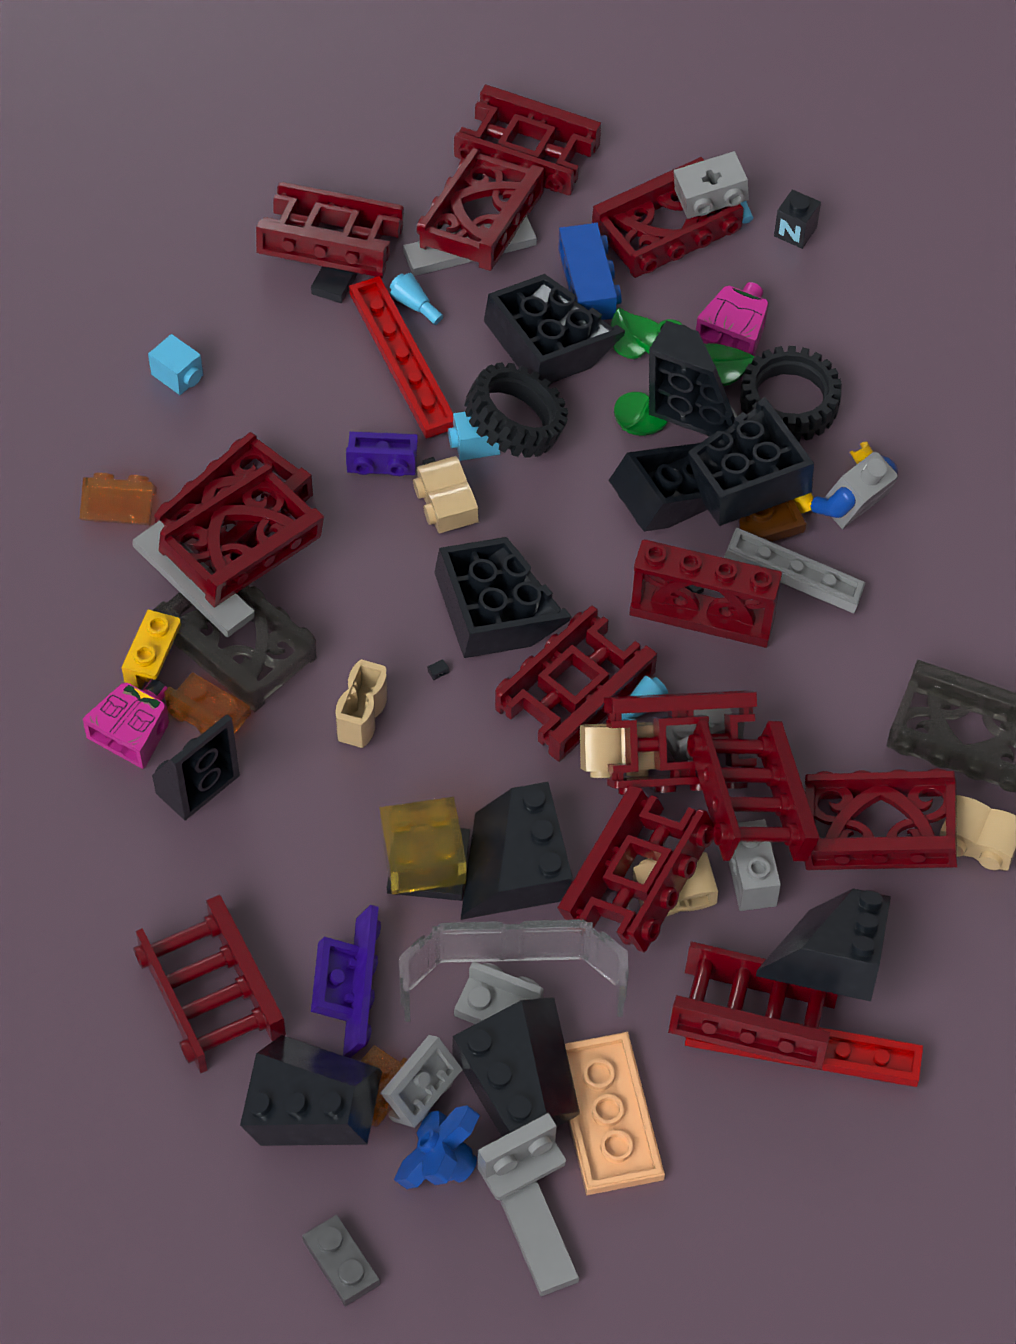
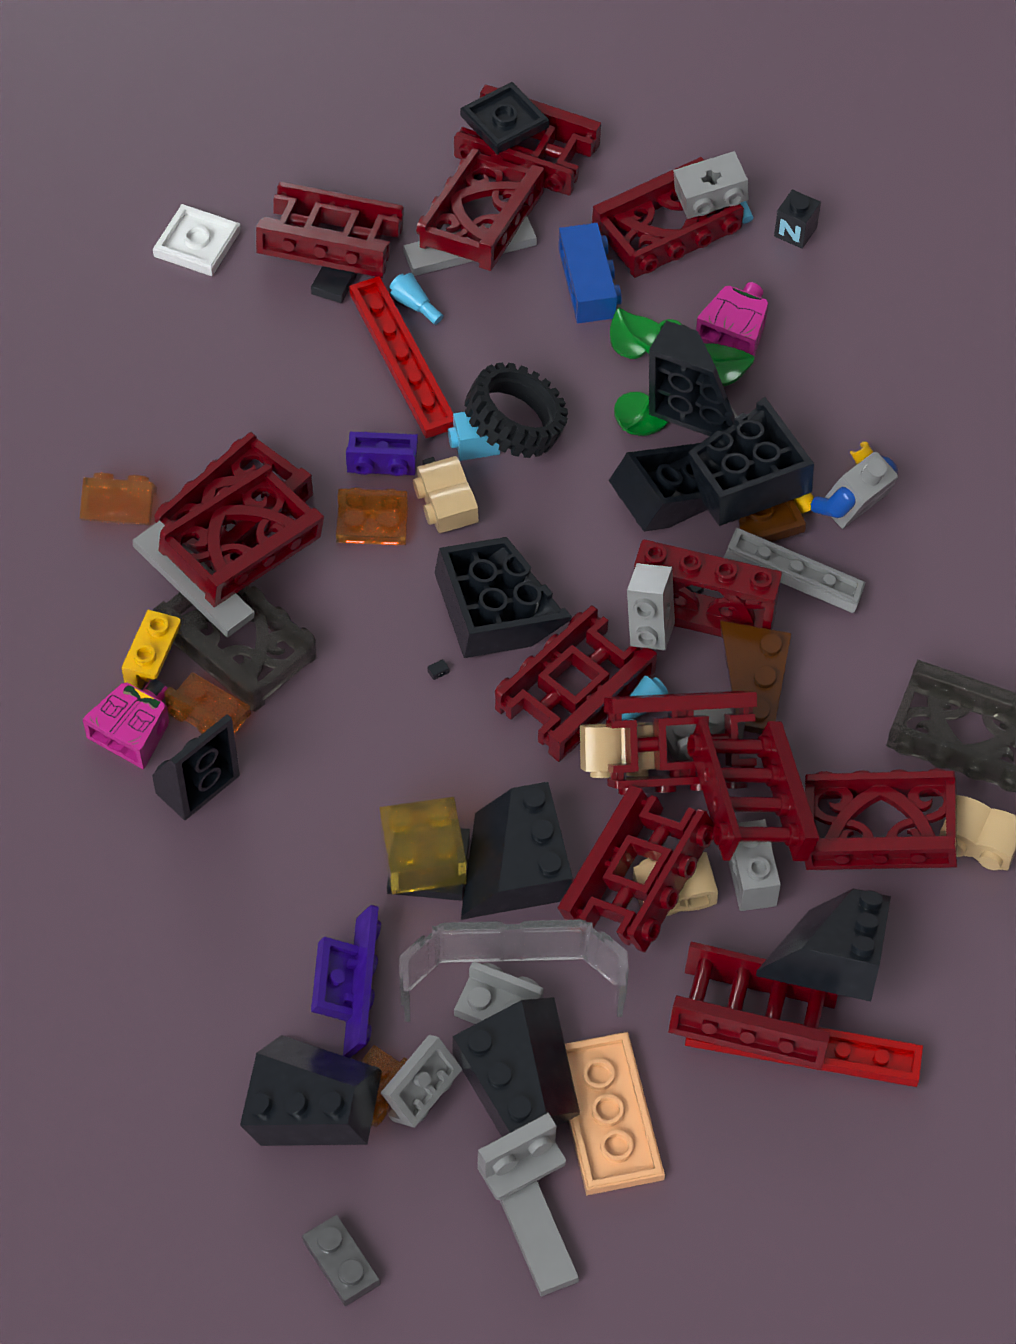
dark red fence [133,894,286,1073] -> none
medium azure brick [148,334,203,395] -> none
tan brick [336,659,387,748] -> none
blue plant [394,1105,480,1189] -> none
black wedge [484,274,625,383] -> none
black tyre [740,346,842,442] -> none
none -> white tile [153,204,241,276]
none -> clear orange bracket [336,487,408,545]
none -> black tile [460,82,549,155]
none -> light grey brick [627,563,675,650]
none -> reddish brown wing [720,621,791,734]

